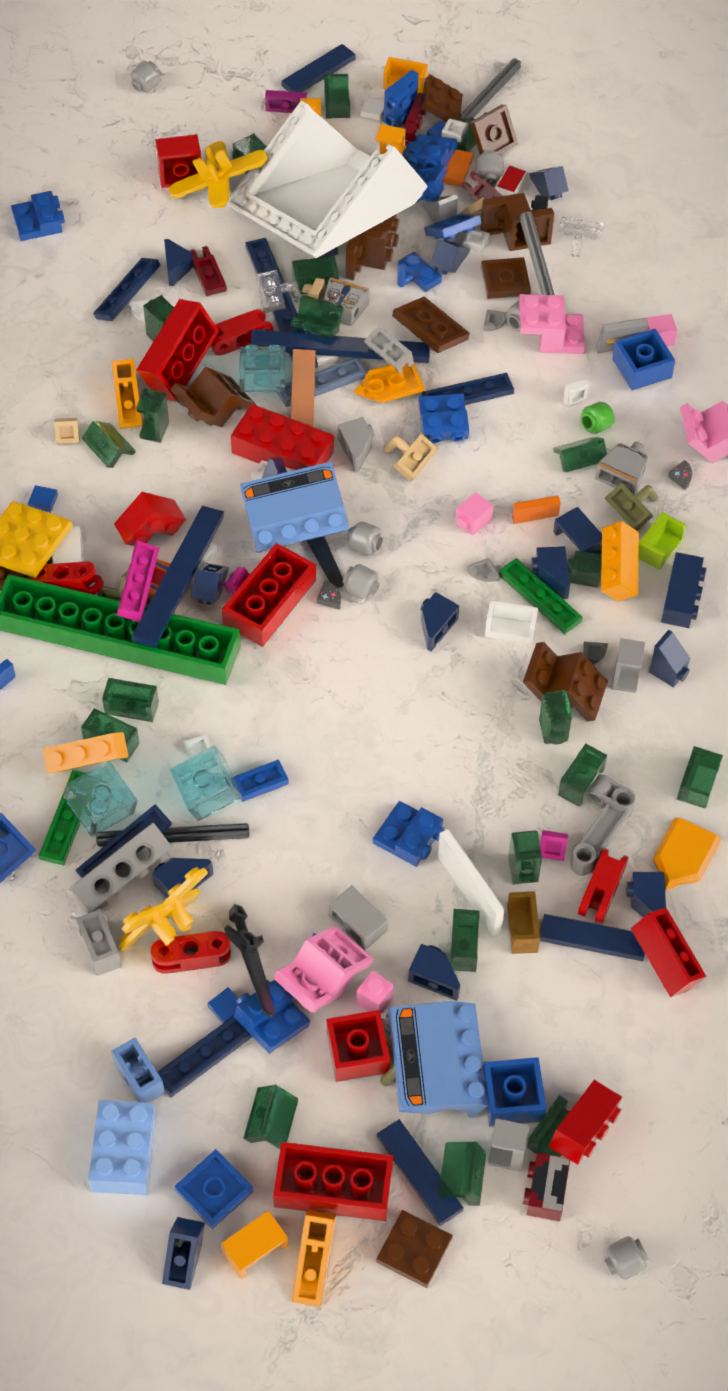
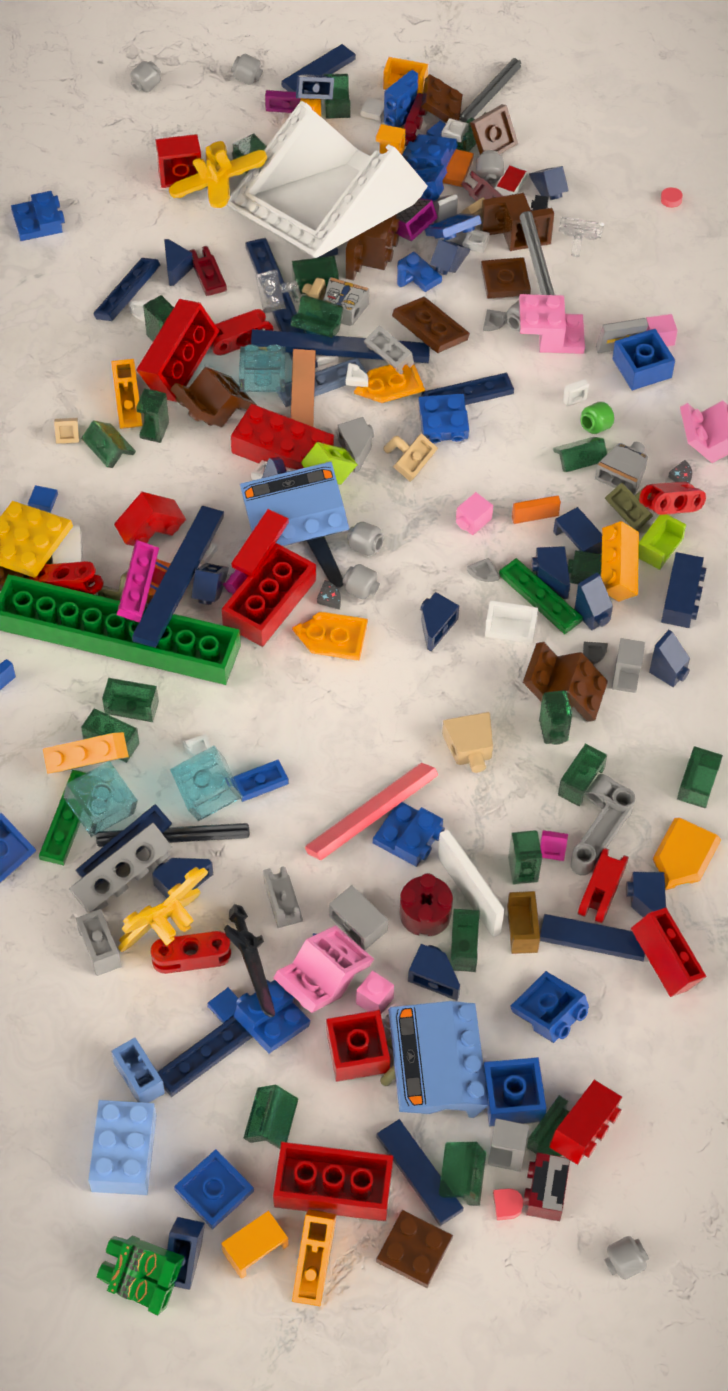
none -> green hips [96,1235,185,1316]
none -> light grey head [231,54,263,85]
none -> red tile [231,509,289,577]
none -> light grey hinge [263,866,303,928]
none -> light orange tile [292,612,368,660]
none -> slope [296,75,334,99]
none -> lime panel [301,442,358,485]
none -> coral tile [305,763,438,860]
none -> white tile [346,363,368,387]
none -> magenta torso [396,198,438,242]
none -> dark red brick [400,873,453,936]
none -> tan torso [442,712,493,773]
none -> coral tile [493,1189,523,1220]
none -> blue plate [510,971,589,1043]
none -> slope [574,572,613,631]
none -> red piece [639,482,706,515]
none -> coral tile [661,187,683,208]

